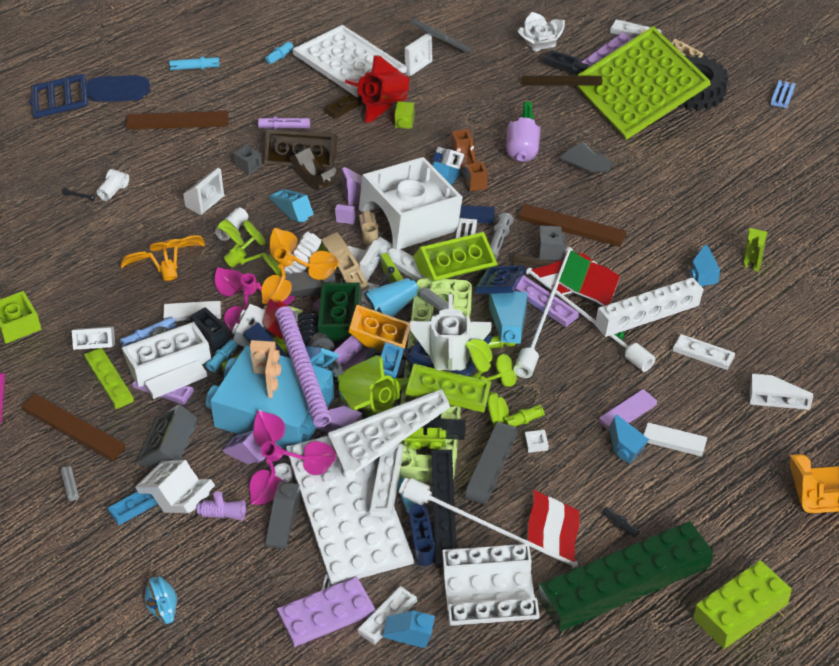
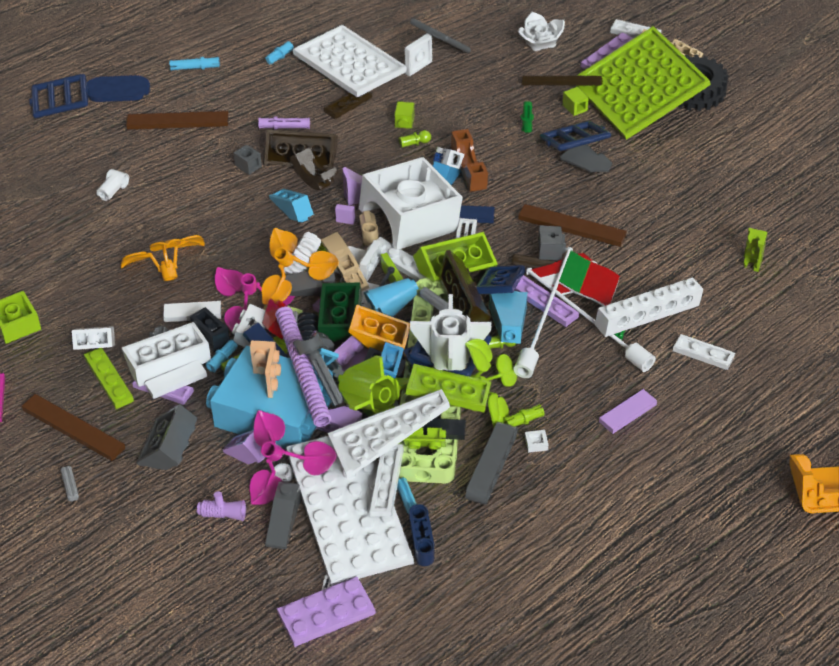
black hinge [62,188,96,201] -> none
dark azure tile [107,491,158,526] -> none
light blue pin [120,316,177,347] -> none
white bracket [135,460,215,513] -> none
medium azure hat [144,576,177,624] -> none
white slope [183,168,224,215] -> none
white axle [215,207,248,241] -> none
lime plant [217,220,282,276] -> none
red brick [345,55,410,123] -> none
white tile [358,586,417,645] -> none
dark azure slope [382,611,435,648] -> none
flag [399,478,580,569] -> none
black tile [431,449,457,568] -> none
white slope [443,544,539,626] -> none
light grey pin [490,213,514,259] -> none
lavender cylinder [506,118,541,162] -> none
dark green brick [538,521,713,632] -> none
black hinge [543,50,589,74] -> none
black bar [602,507,639,537] -> none
dark azure slope [609,414,649,464] -> none
white tile [644,423,707,457] -> none
dark azure slope [689,245,720,286] -> none
lime brick [693,560,792,649] -> none
white slope [750,374,813,410] -> none
light blue tile [771,80,795,108] -> none
none -> dark grey piece [293,330,344,406]
none -> lime pin [399,130,431,148]
none -> dark brown slope [438,250,490,322]
none -> dark blue bar [539,121,611,151]
none -> lime brick [563,87,589,116]

